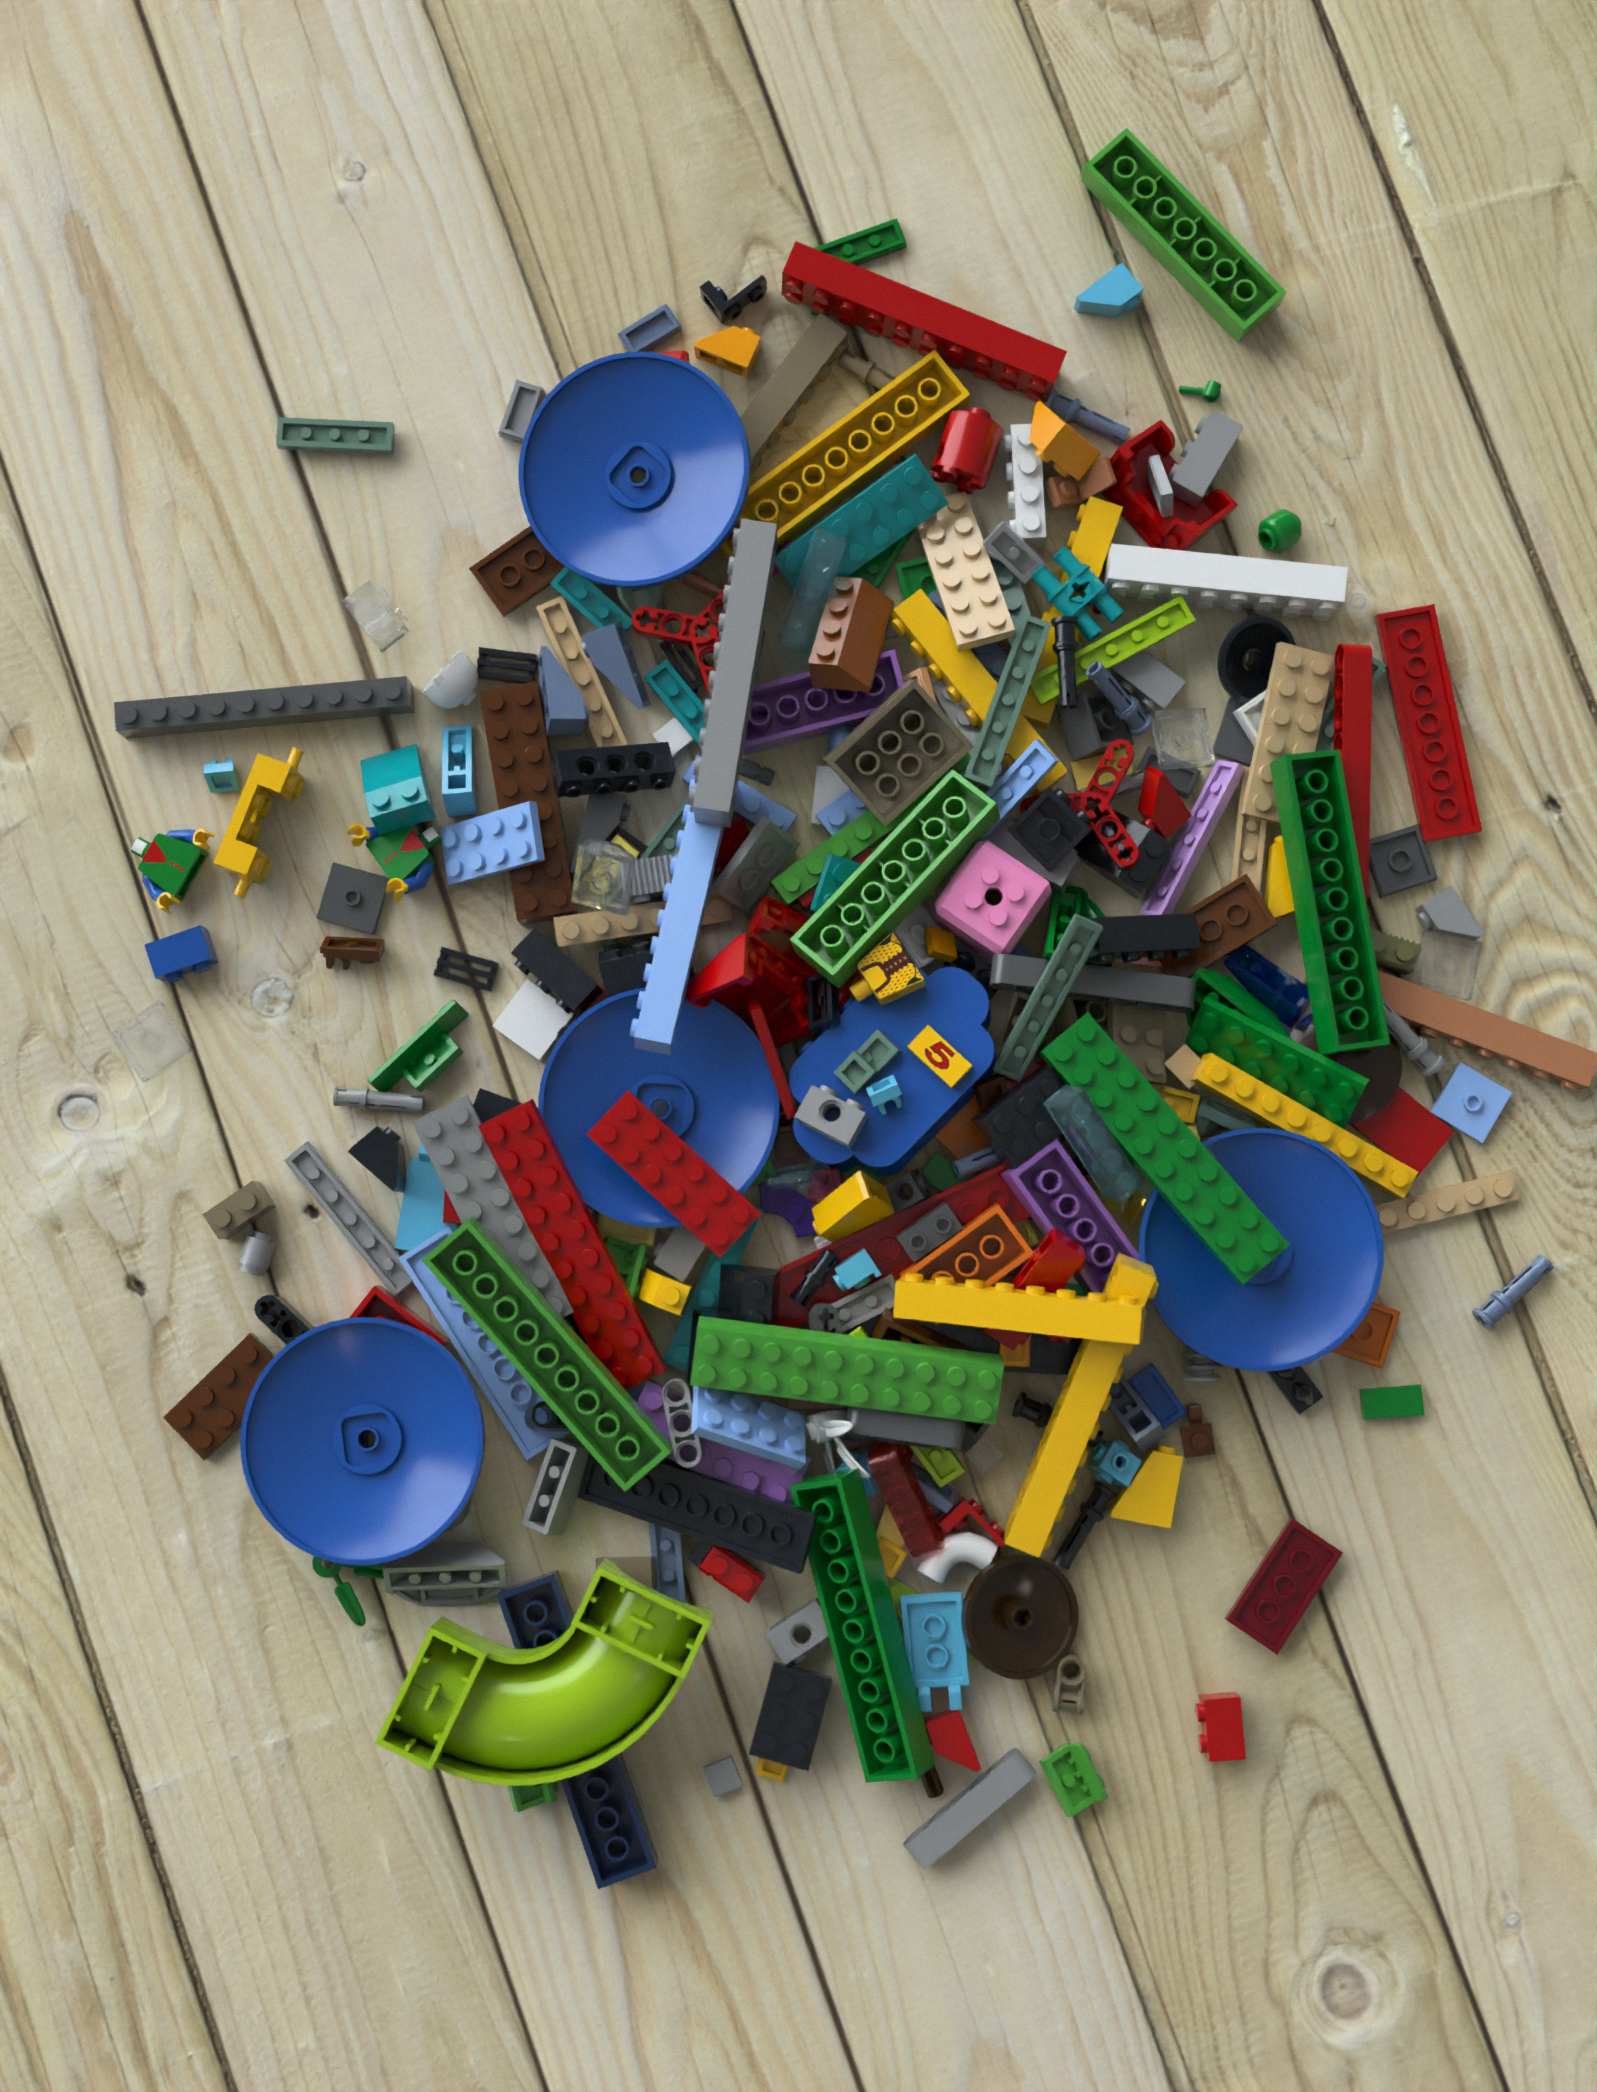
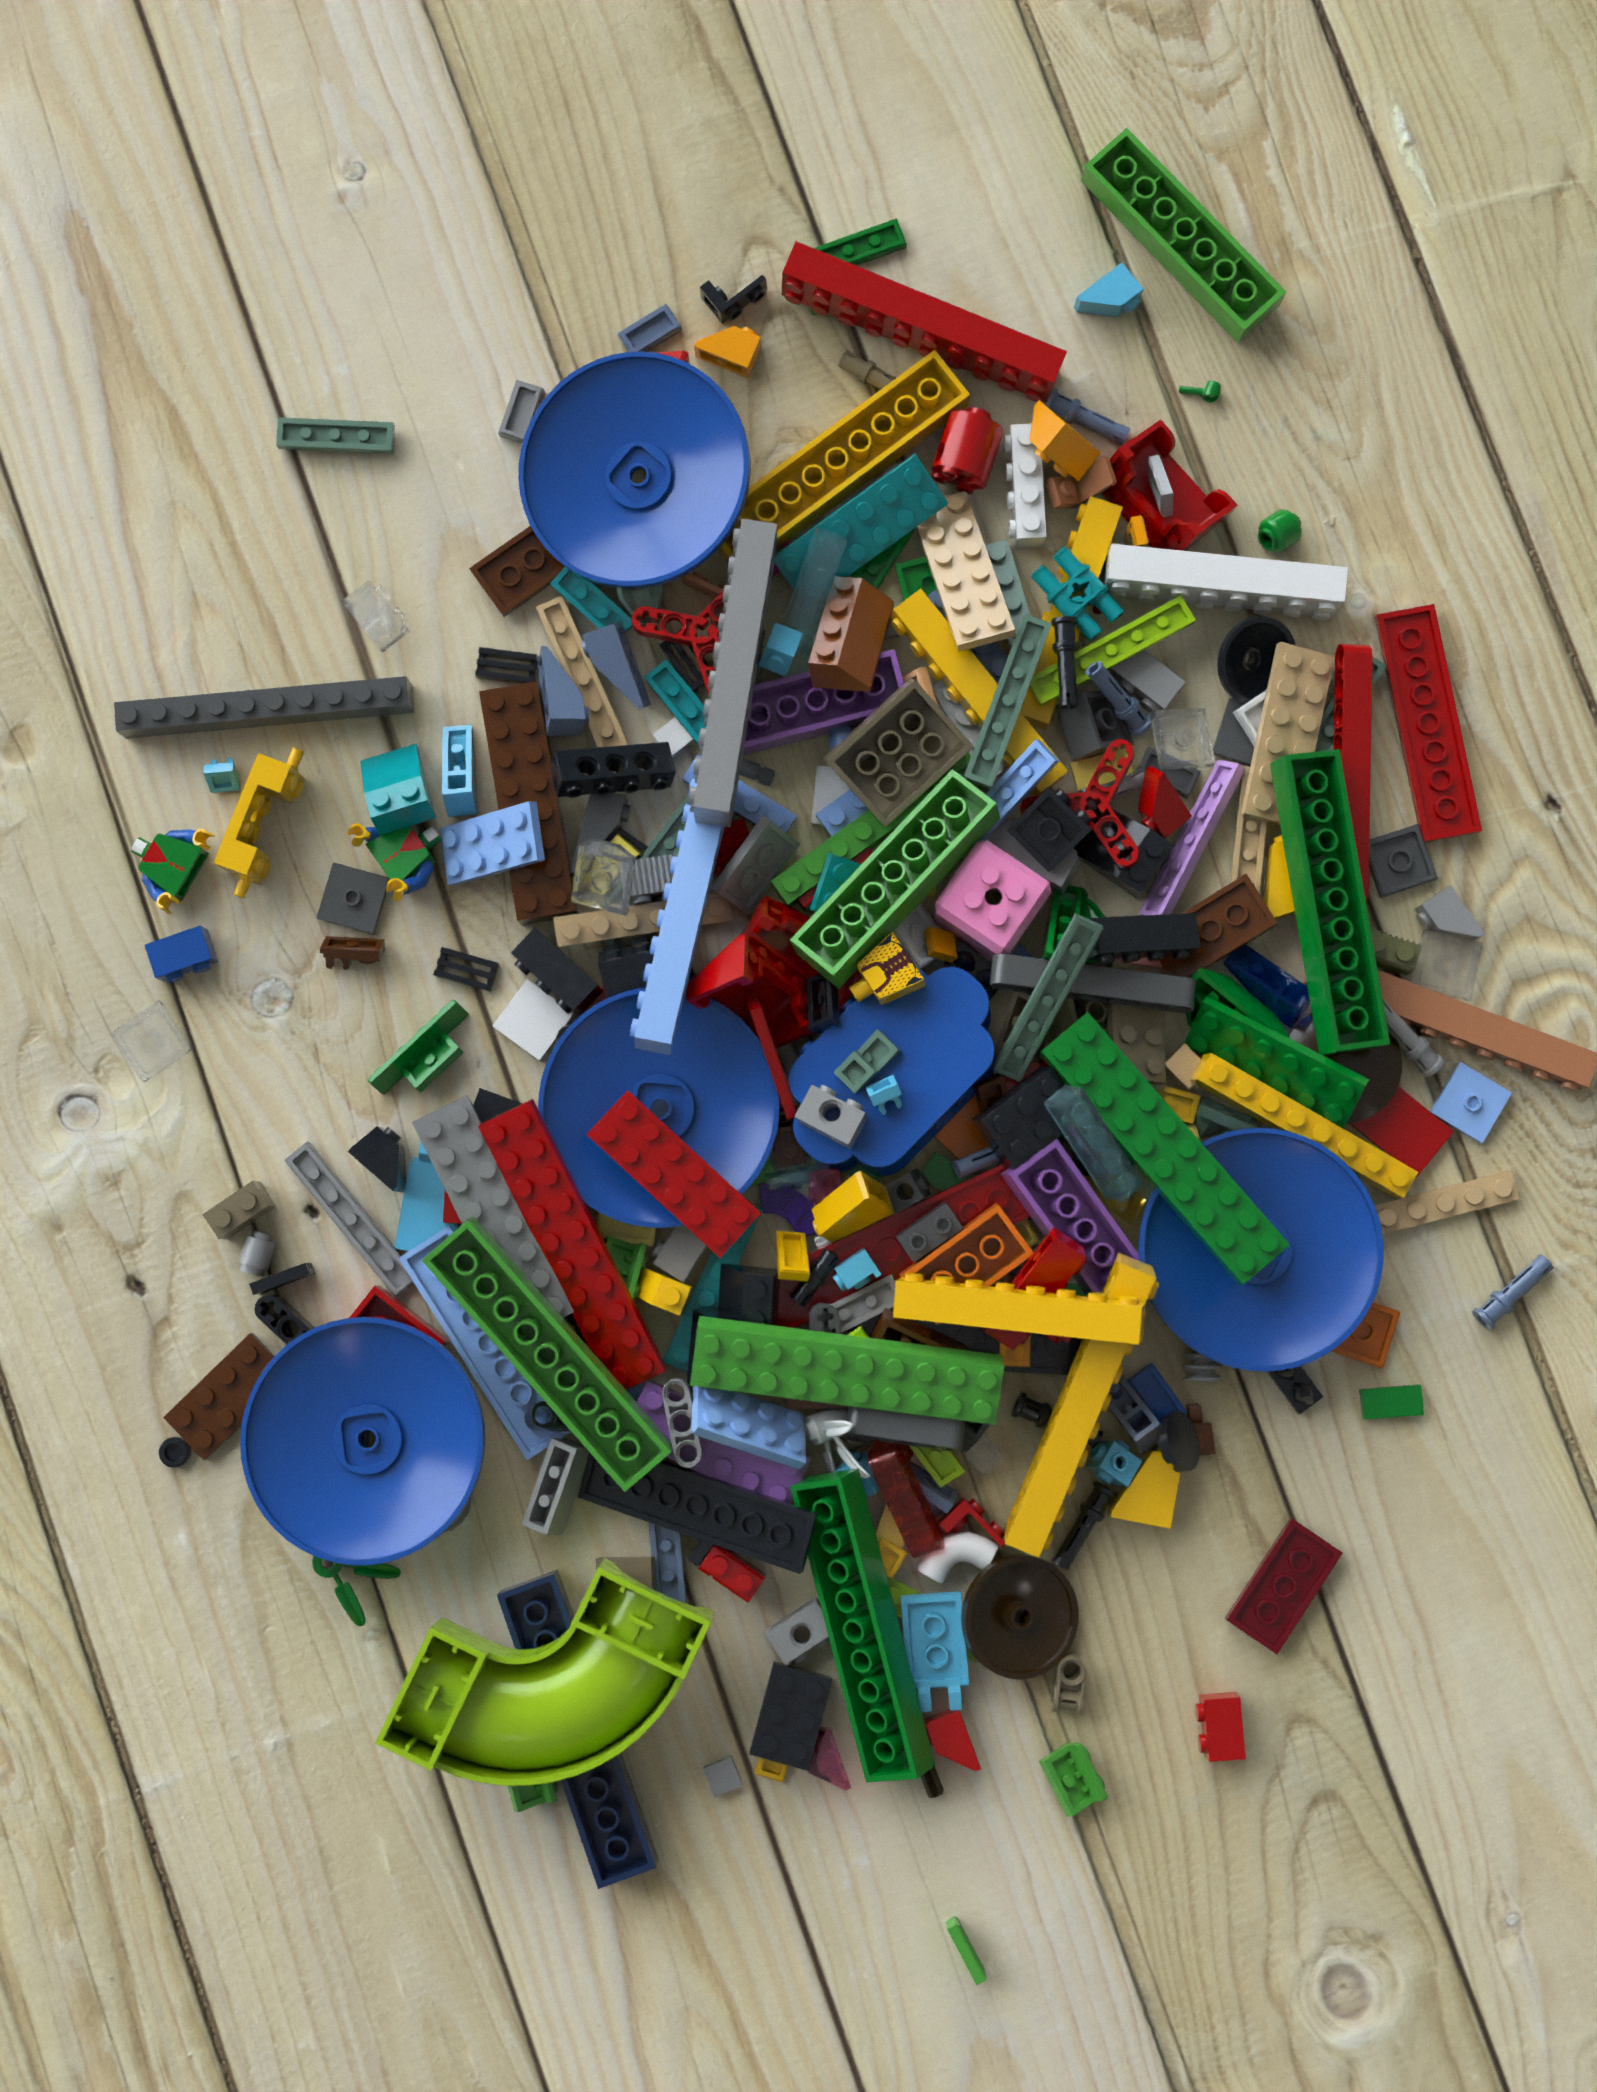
light grey pin [333,1087,425,1114] -> none
light grey wedge [382,1541,508,1606] -> none
white cylinder [422,650,478,709] -> none
dark tan brick [740,313,849,473] -> none
light grey beam [903,1748,1036,1870] -> none
yellow tile [907,1025,973,1089] -> none
light grey tile [983,521,1045,584] -> none
light grey brick [1168,409,1244,508] -> none
none -> black tile [159,1437,191,1468]
none -> black tile [249,1263,316,1295]
none -> medium azure slope [758,622,803,677]
none -> yellow tile [774,1231,810,1281]
none -> clear pink slope [808,1726,851,1790]
none -> bright green tile [946,1916,987,1985]
none -> light orange tile [1124,515,1149,547]
none -> black tile [1157,1411,1200,1473]

